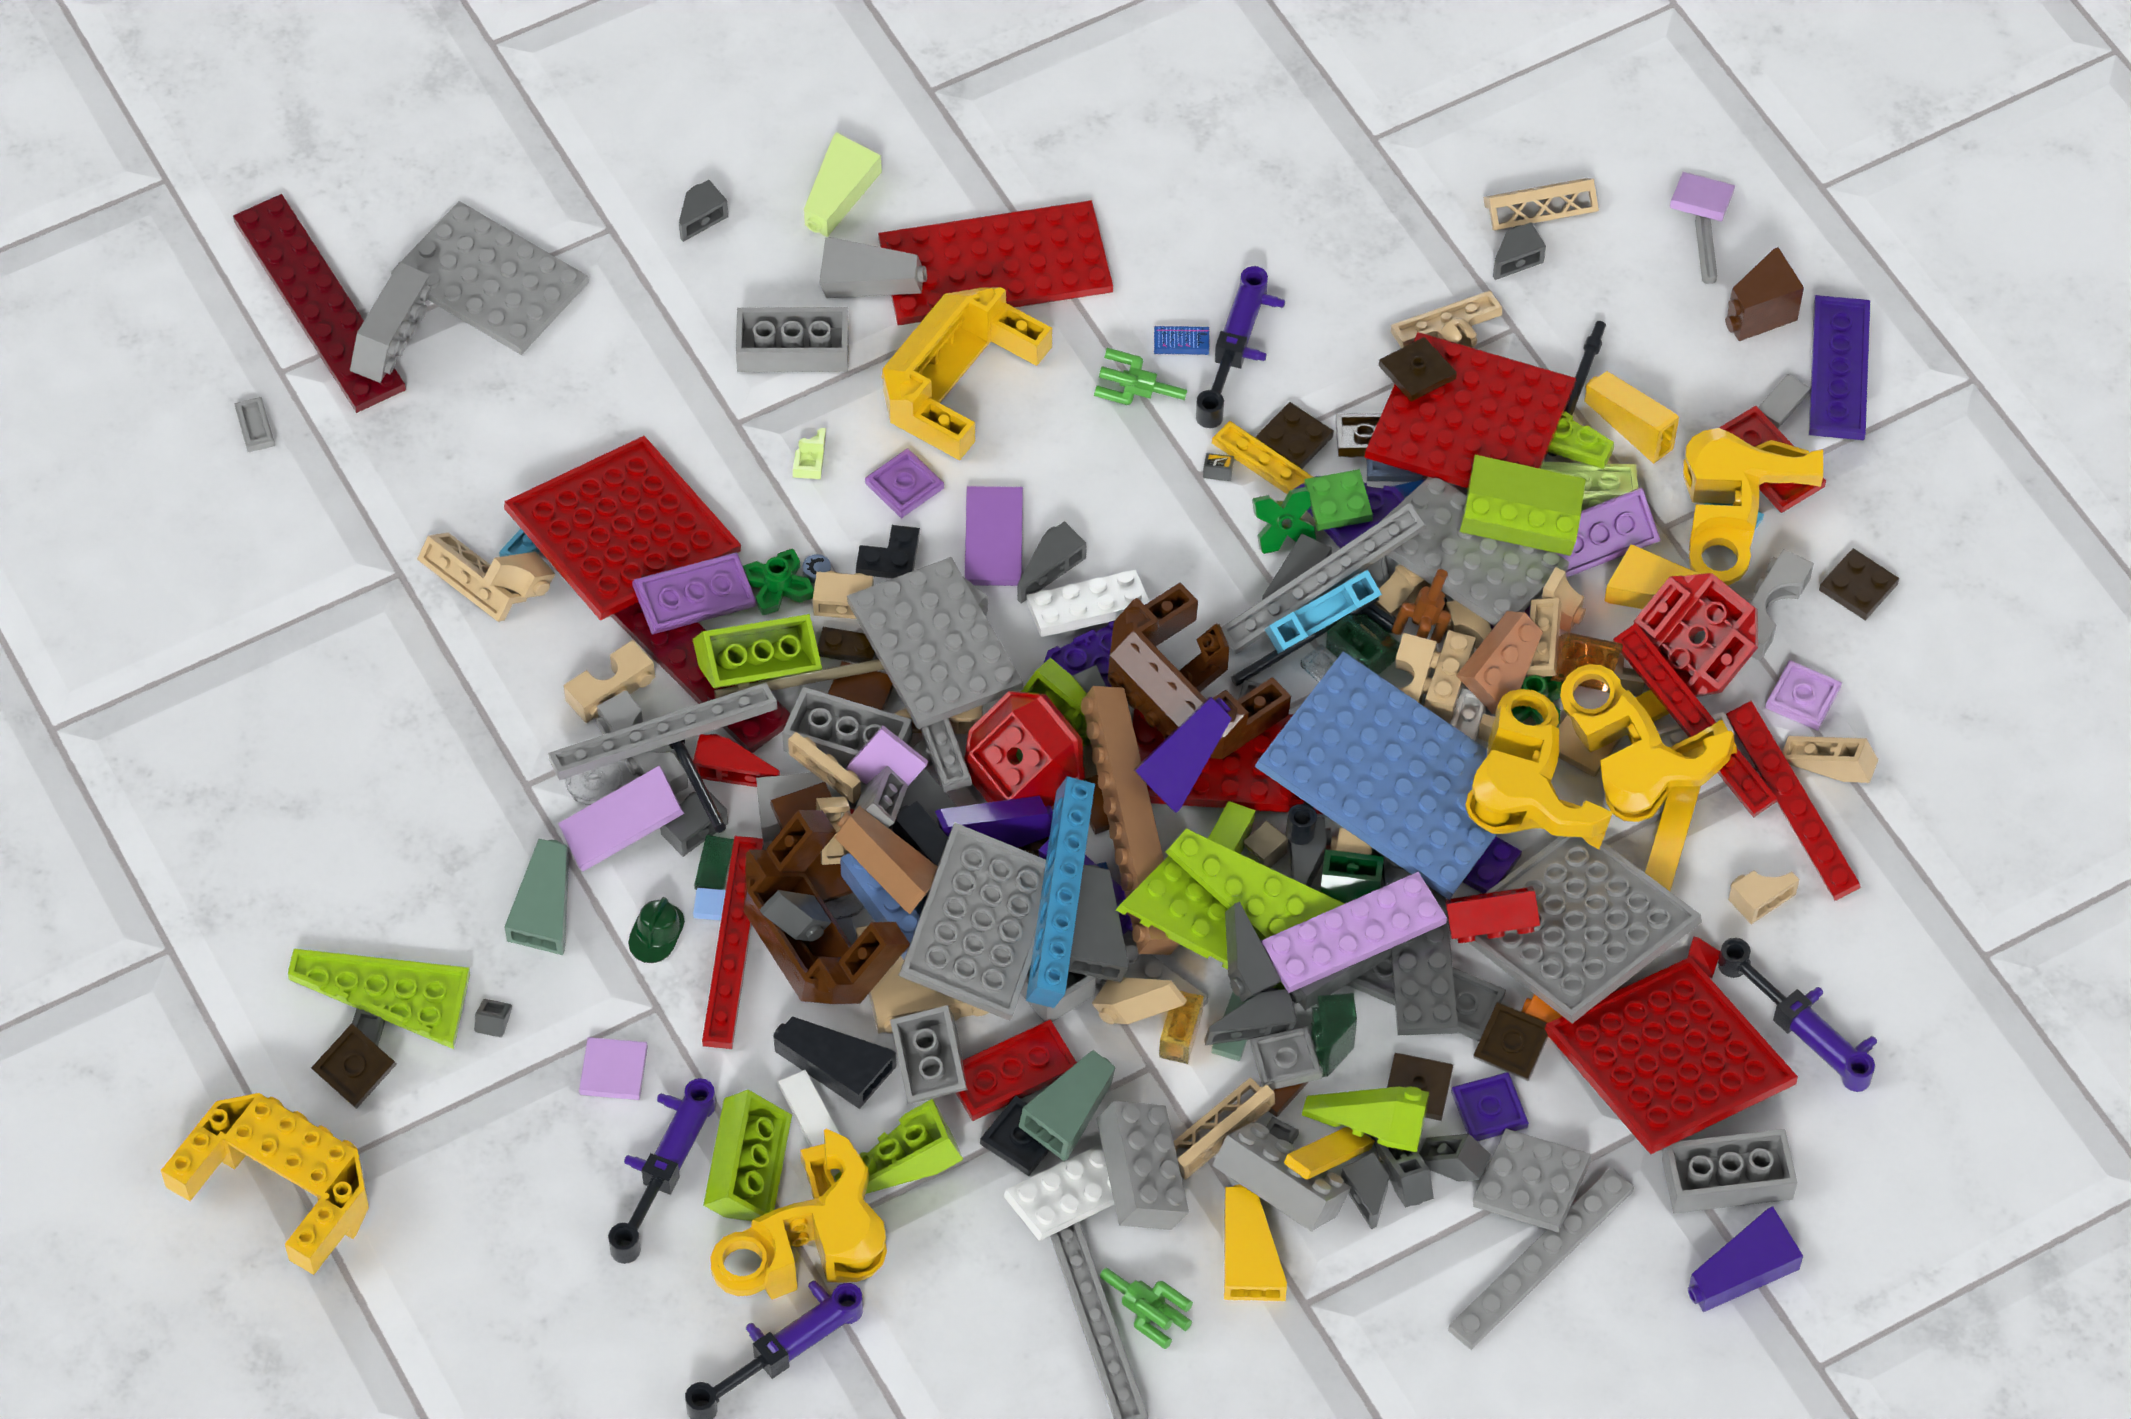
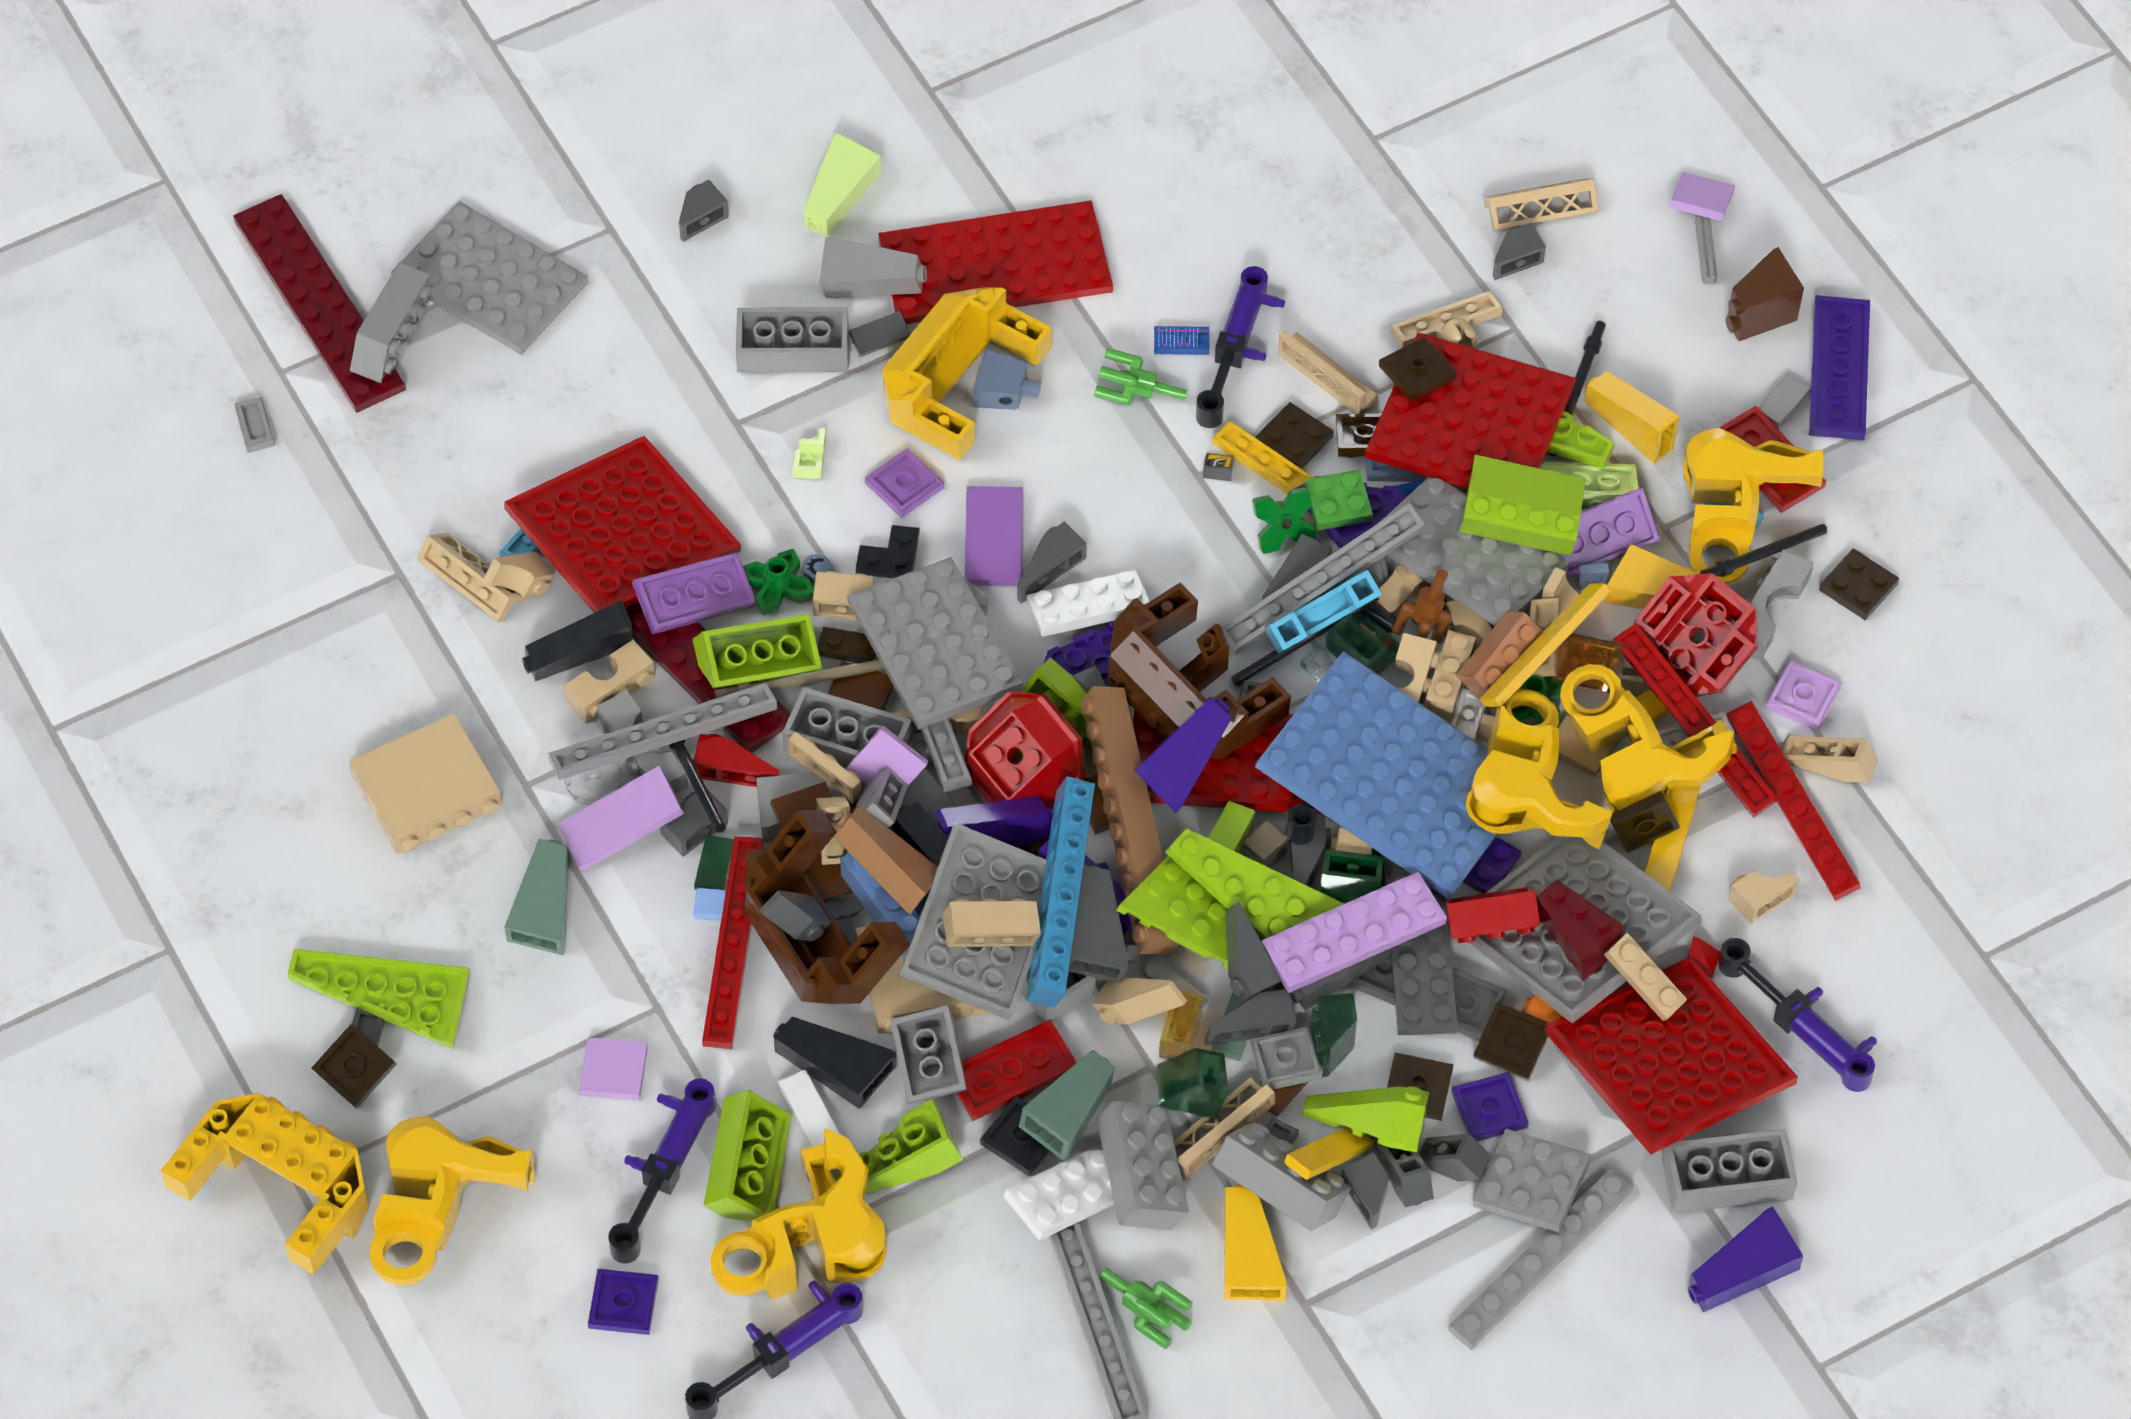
dark grey slope [474,999,512,1037] -> none
dark green piece [628,897,685,963] -> none
none -> tan brick [349,713,502,854]
none -> yellow animal [370,1116,535,1285]
none -> black slope [522,600,632,682]
none -> dark purple tile [588,1269,659,1335]
none -> dark grey tile [849,311,911,357]
none -> tan brick [943,898,1041,947]
none -> sand blue torso [973,349,1041,410]
none -> clear green slope [1156,1048,1228,1119]
none -> tan fence [1278,330,1378,414]
none -> yellow tile [1480,583,1610,707]
none -> dark red wedge [1536,880,1623,982]
none -> sand blue tile [1577,563,1609,590]
none -> tan plate [1604,933,1687,1021]
none -> dark brown plate [1610,791,1680,853]
none -> black bar [1700,524,1827,577]

